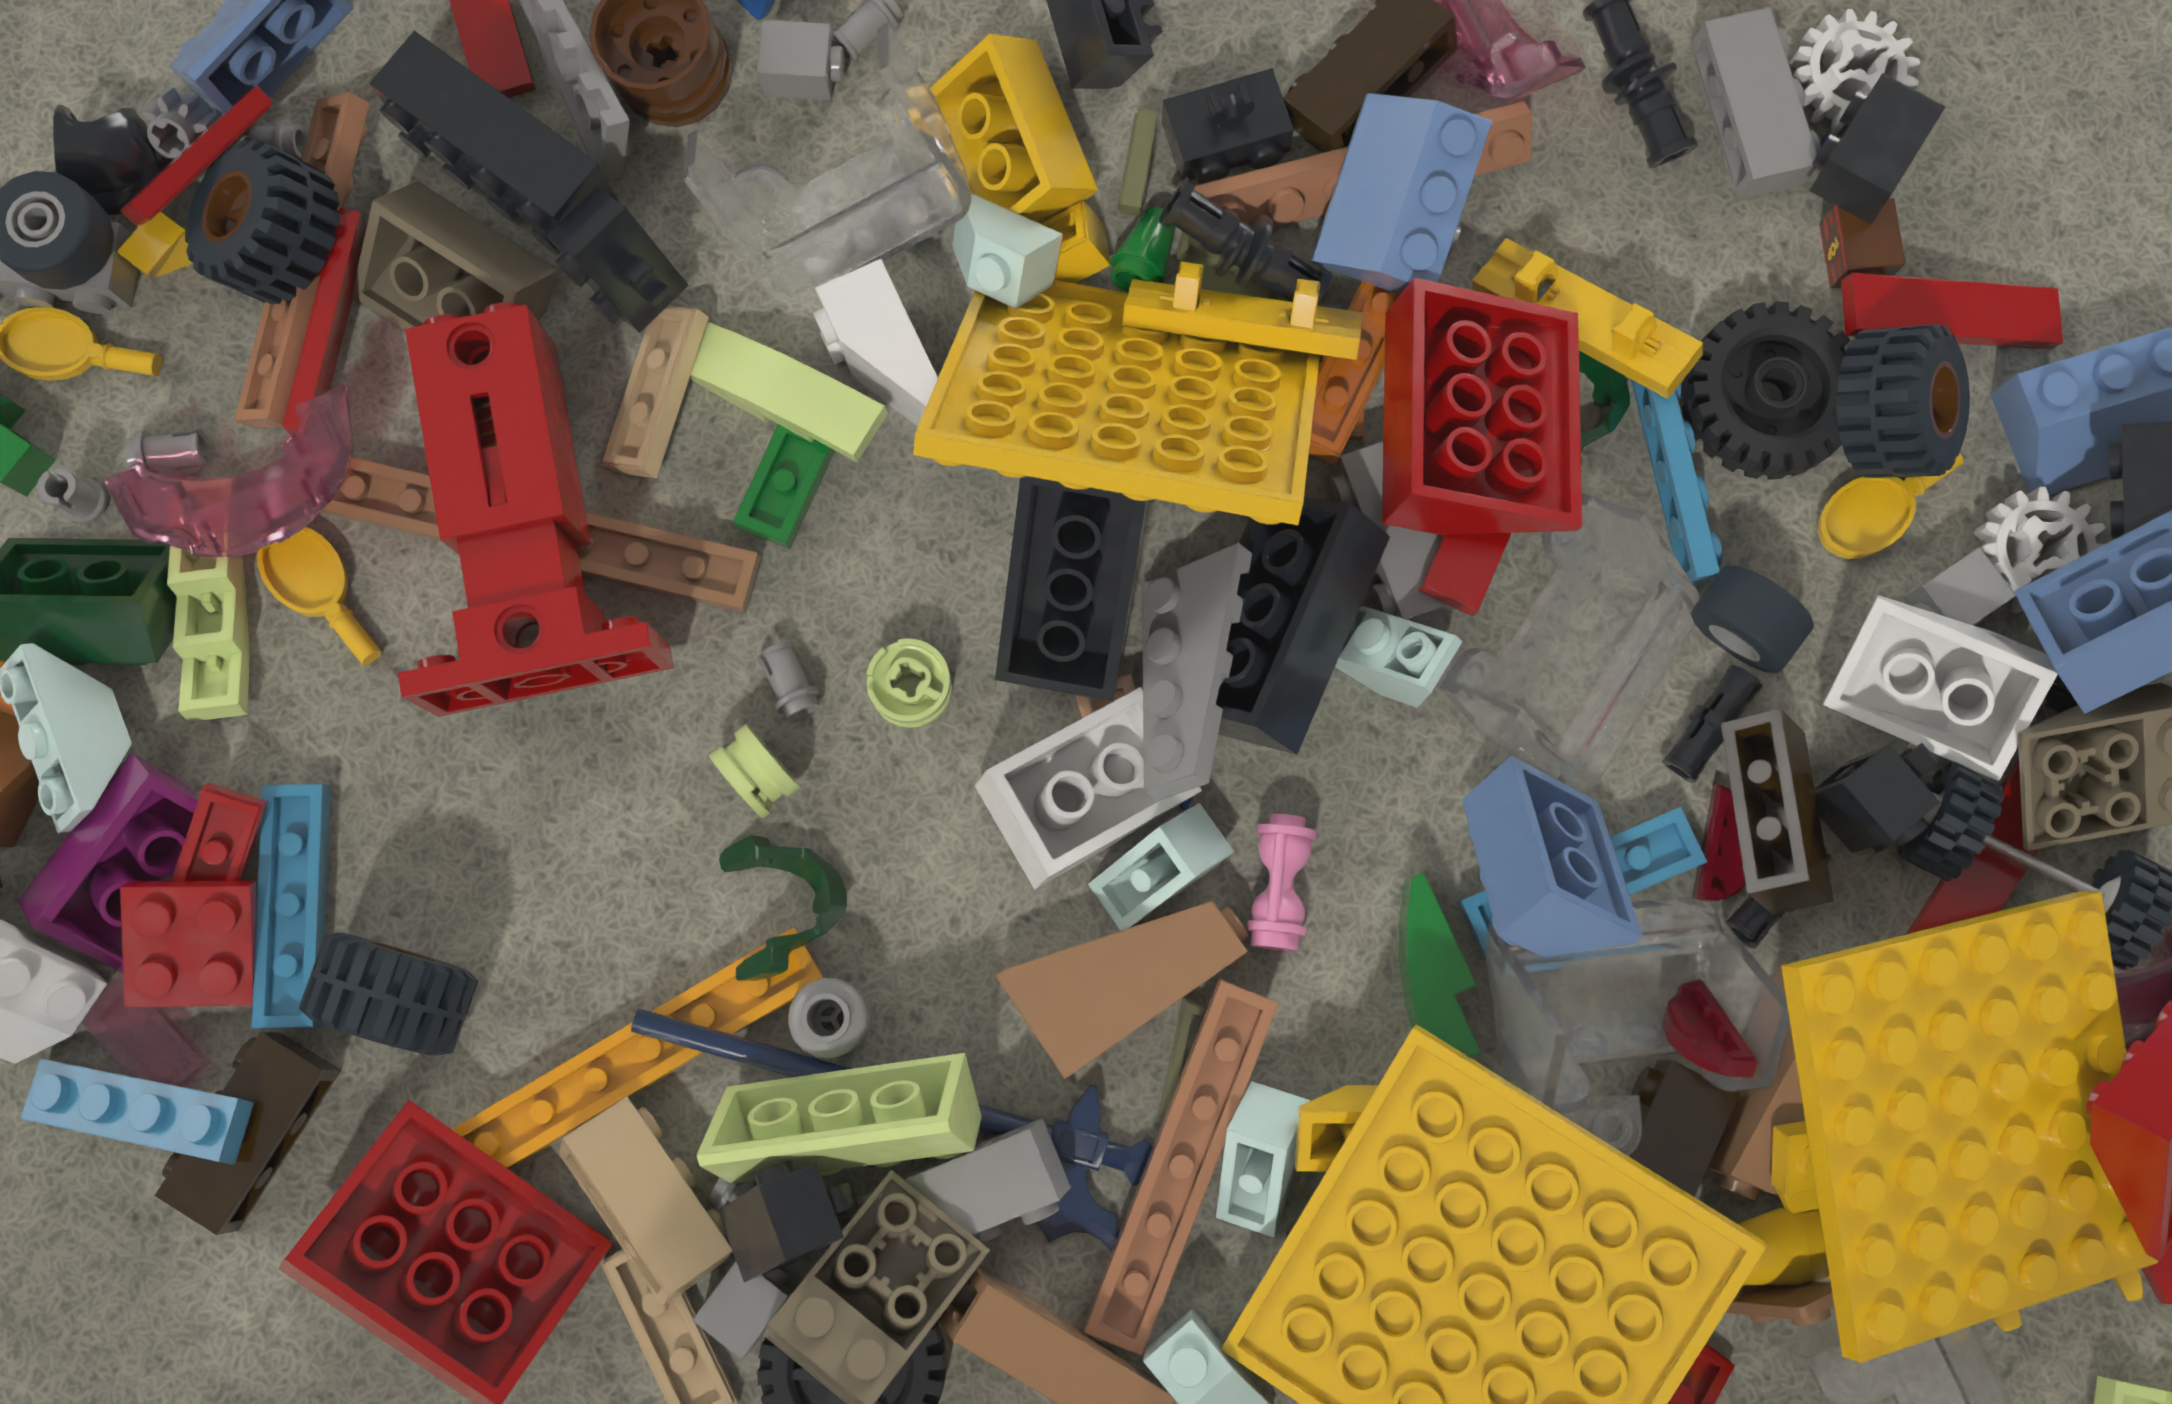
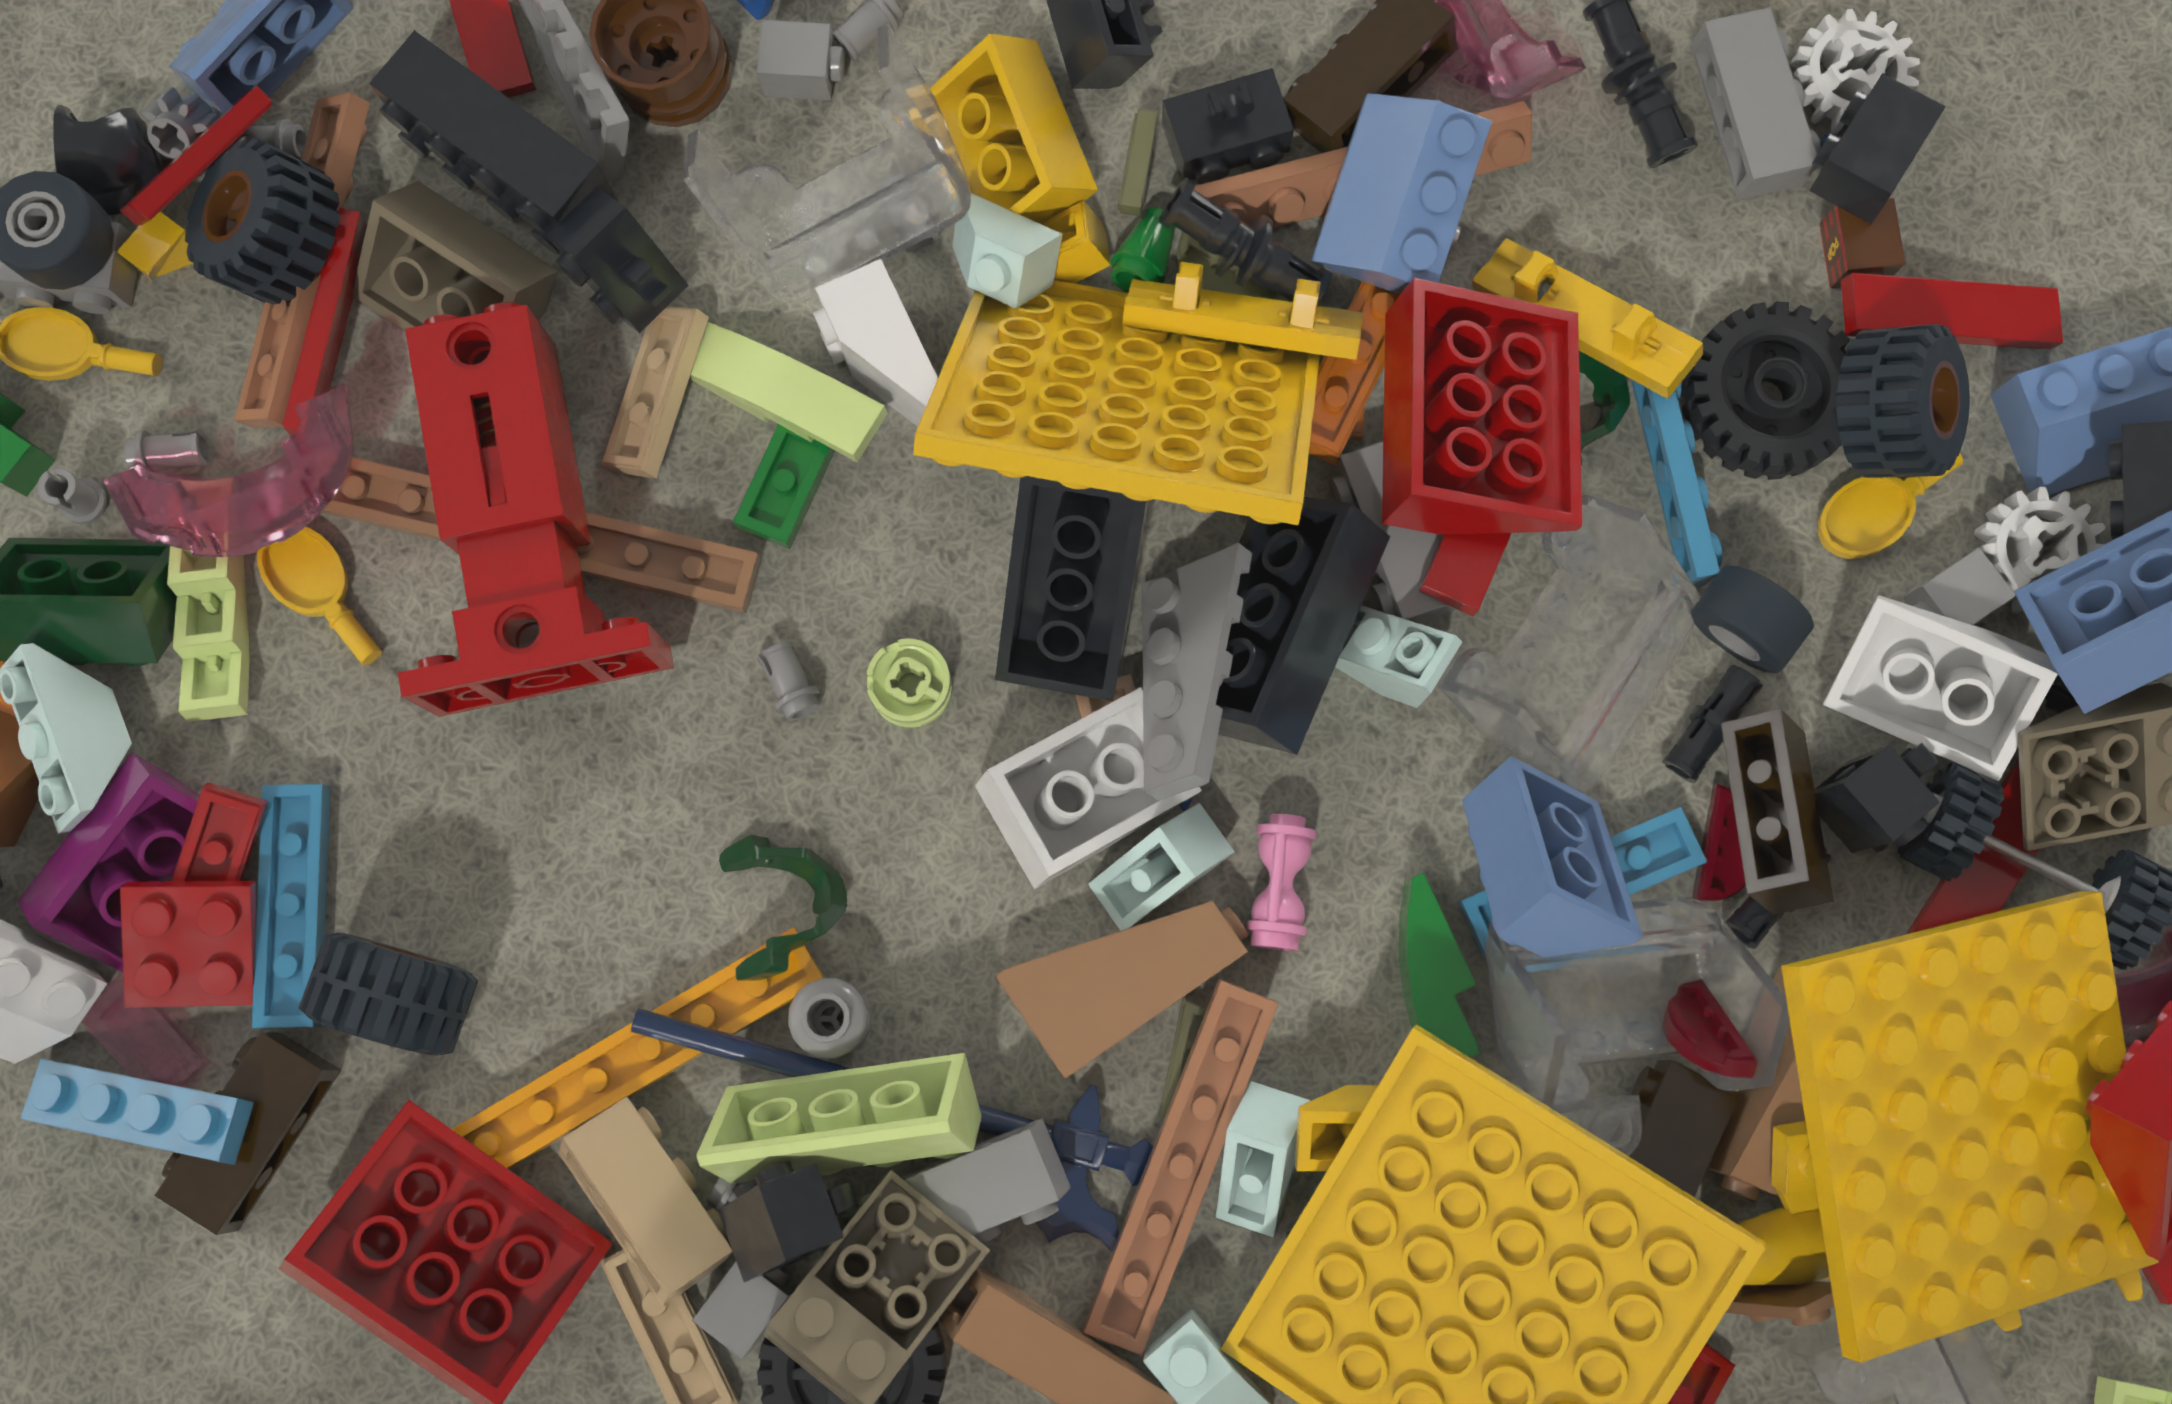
yellowish green wheel [708,724,801,819] -> none

